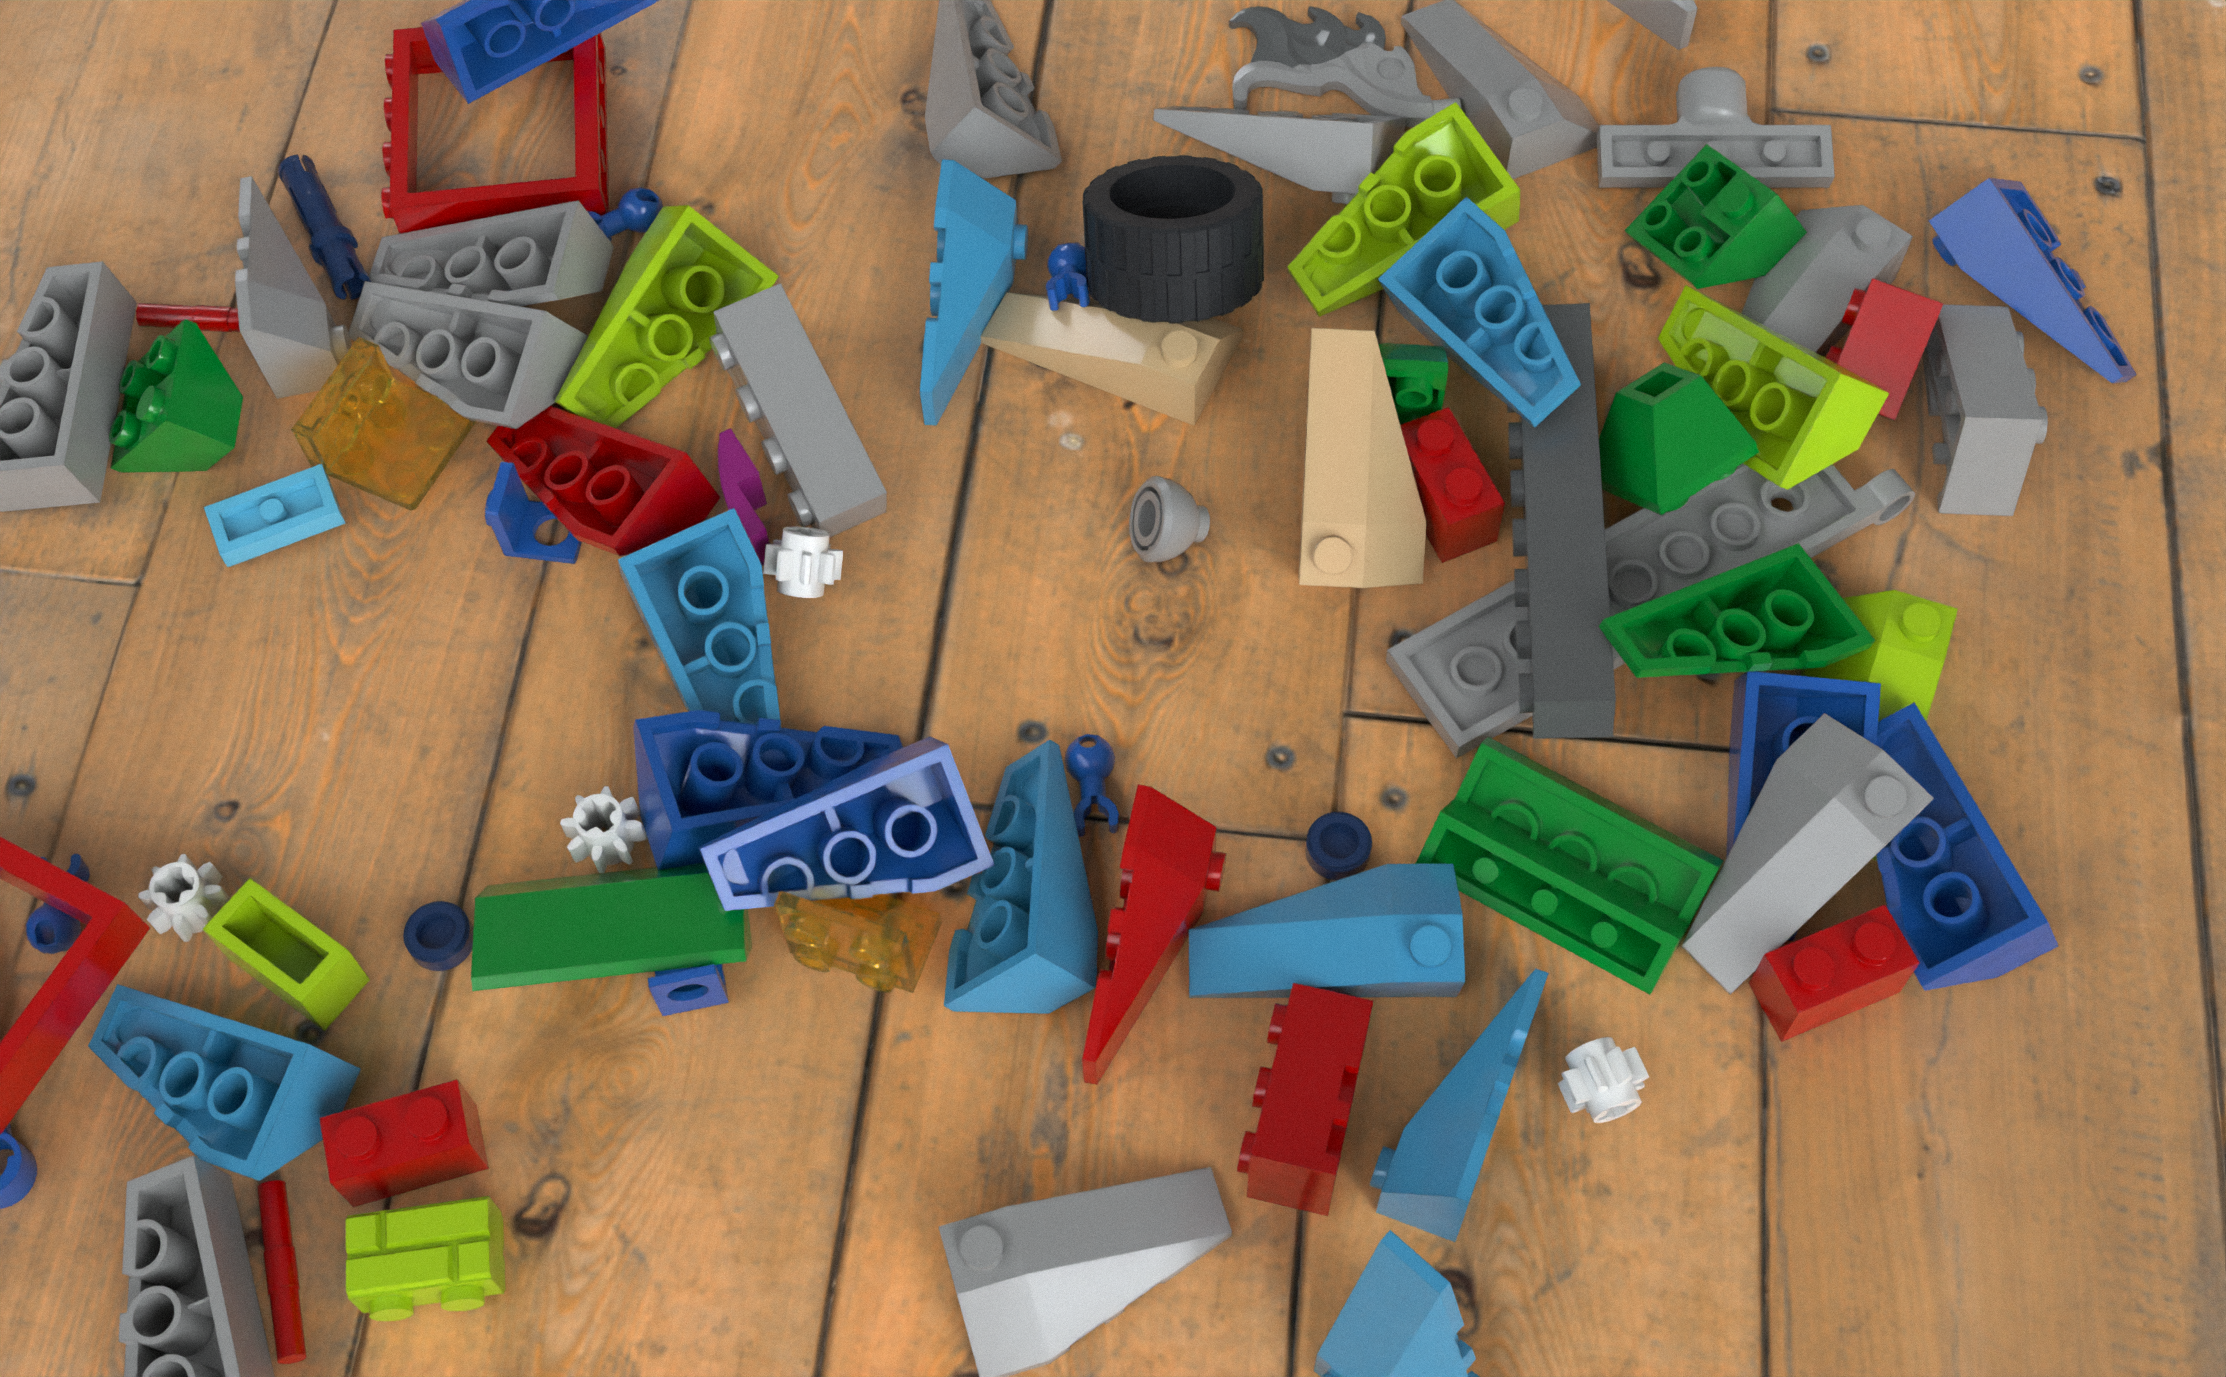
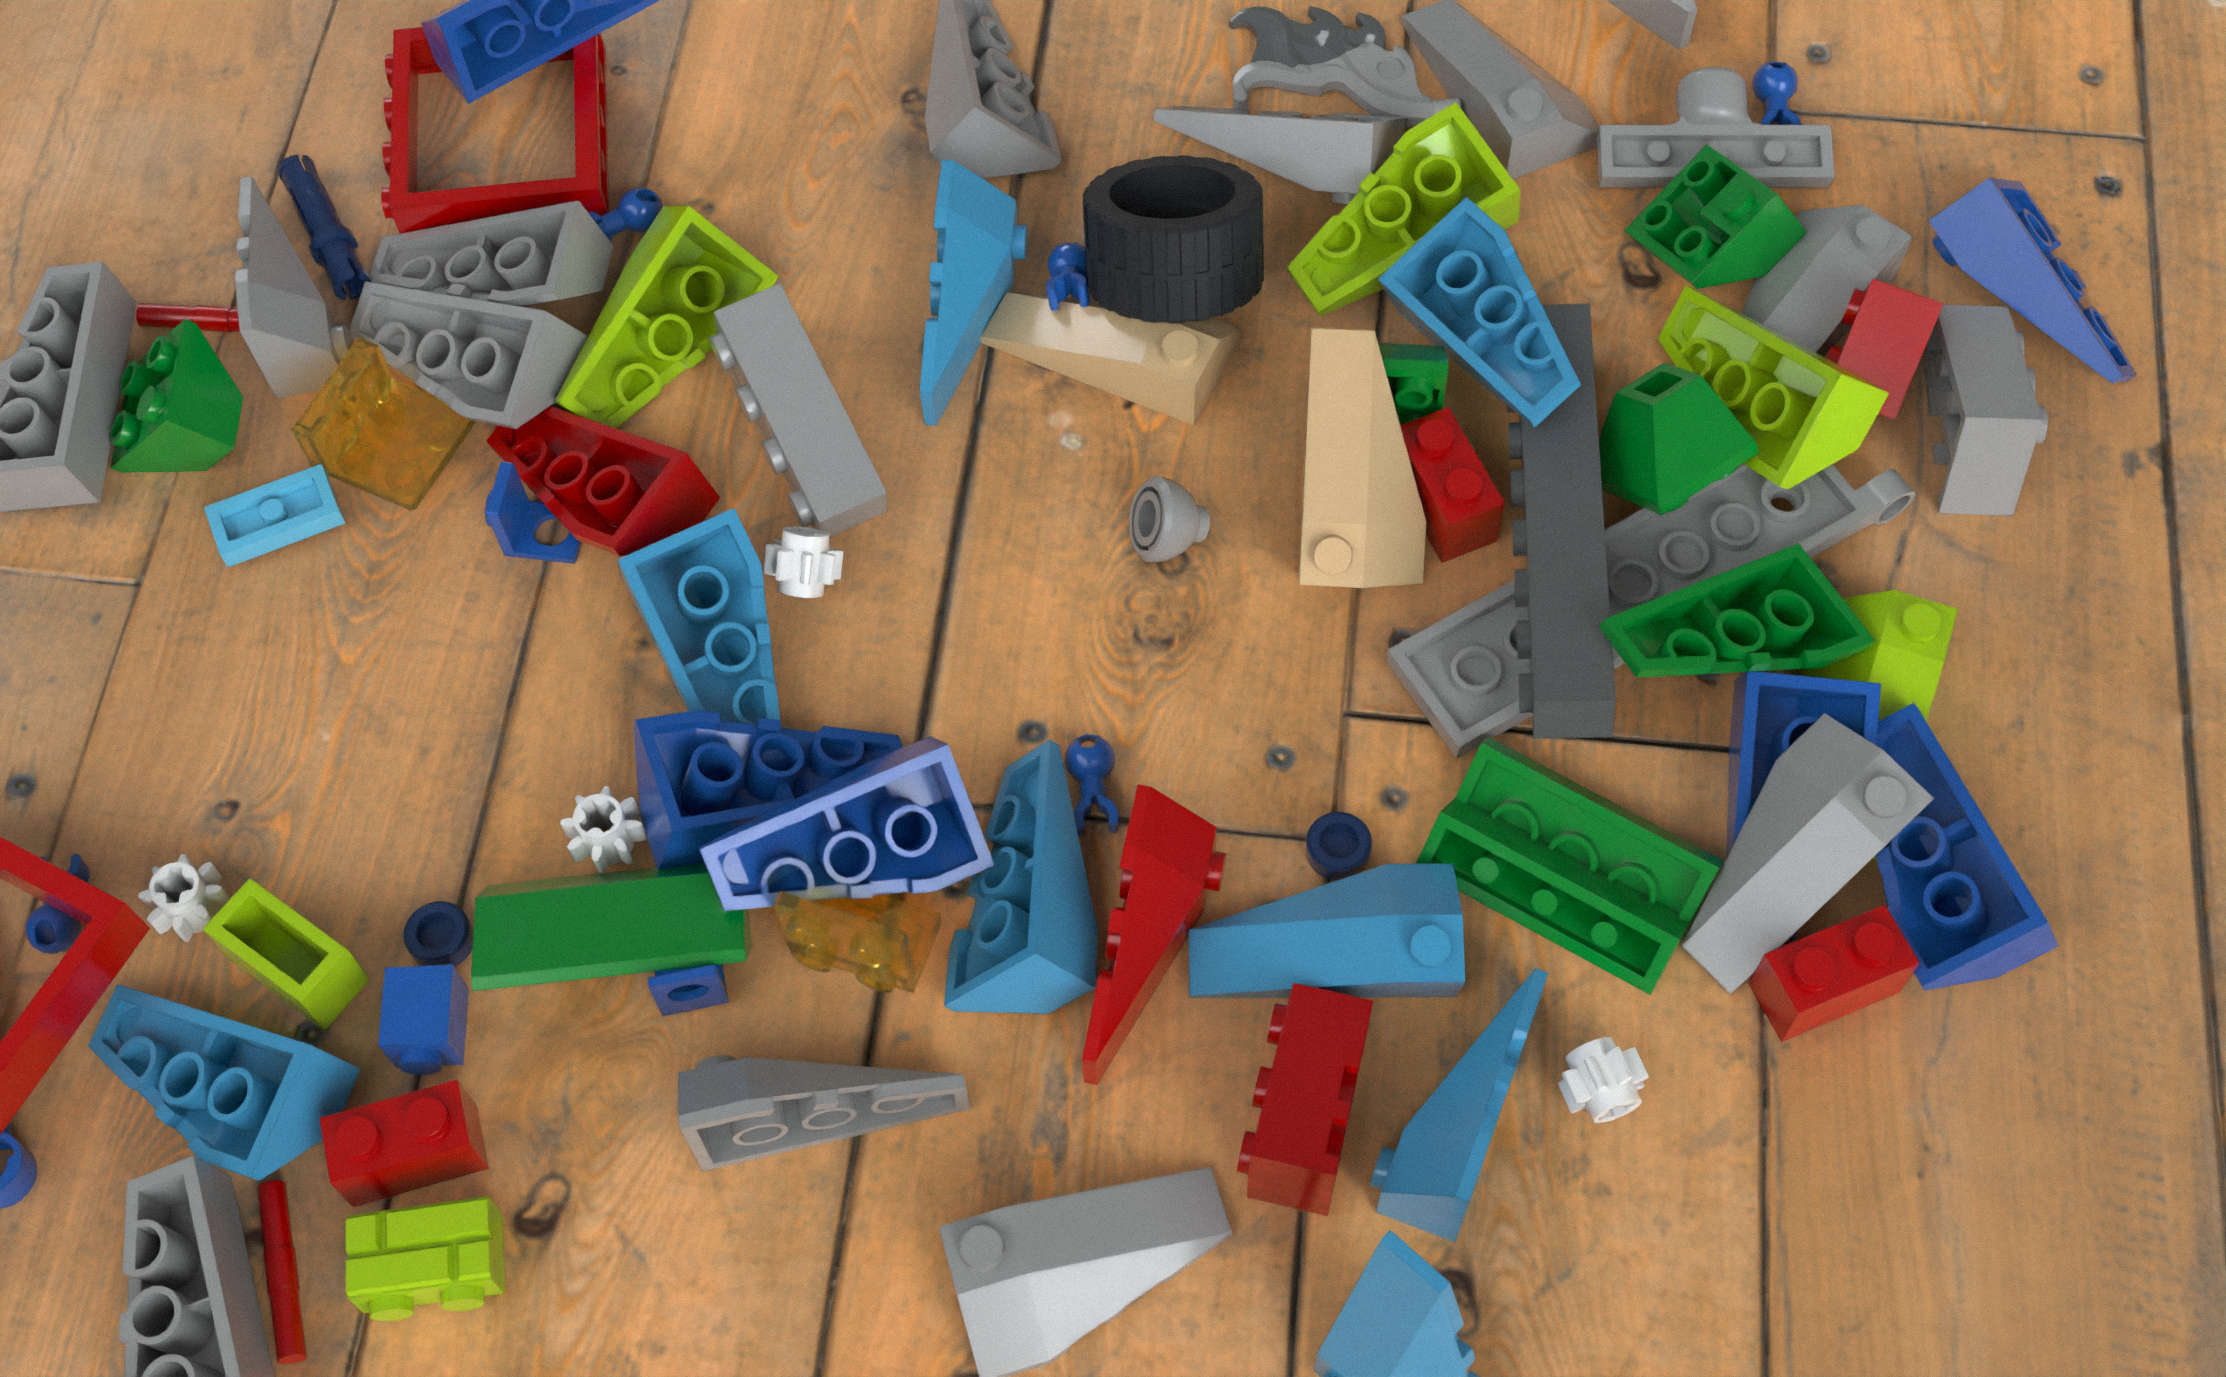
magenta slope [718,428,770,566] -> none
none -> blue brick [378,964,469,1075]
none -> light grey wedge [678,1055,971,1172]
none -> blue arm [1752,61,1801,125]

